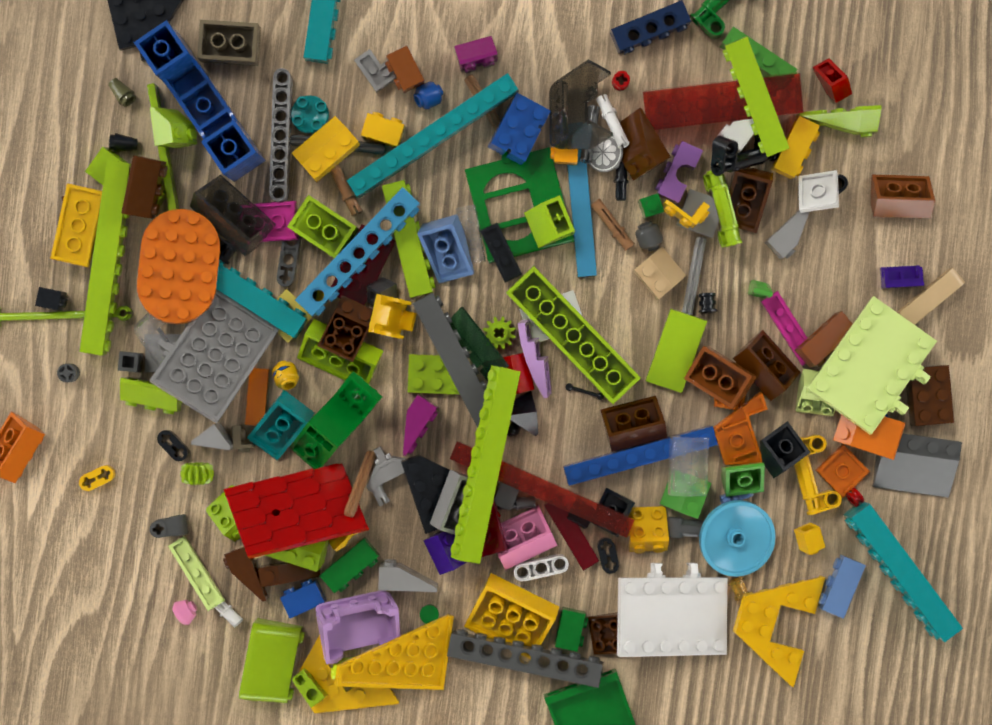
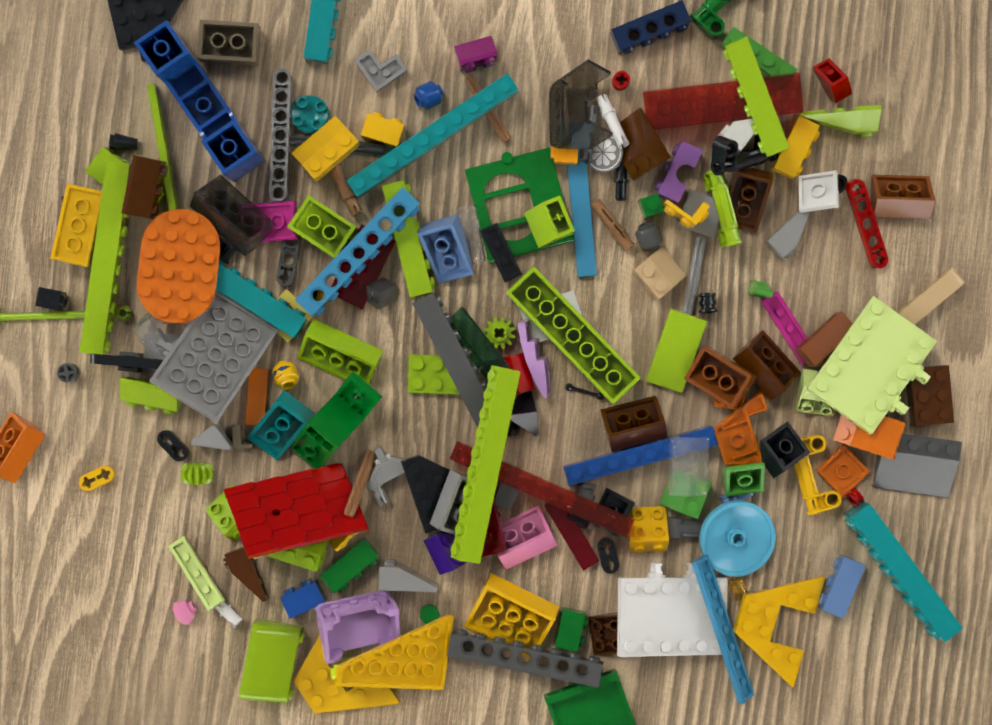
olive cone [108,78,136,107] -> none
lime slope [150,107,197,148] -> none
dark grey piece [150,514,189,538] -> none
reddish brown slope [258,562,320,587] -> none
lime leg [292,668,328,708] -> none
reddish brown slope [317,295,373,362] -> none
yellow panel [368,294,416,339] -> none
dark orange brick [385,46,424,93] -> none
magenta slope [403,394,439,456] -> none
blue piece [488,93,551,165] -> none
dark grey axle [497,496,536,511] -> none
white beam [514,554,569,581] -> none
yellow brick [794,522,825,555] -> none
dark purple hinge [880,265,924,289] -> none
none -> black beam [90,354,163,369]
none -> dark grey wheel [576,482,596,500]
none -> dark azure tile [692,554,755,704]
none -> red beam [845,179,888,268]

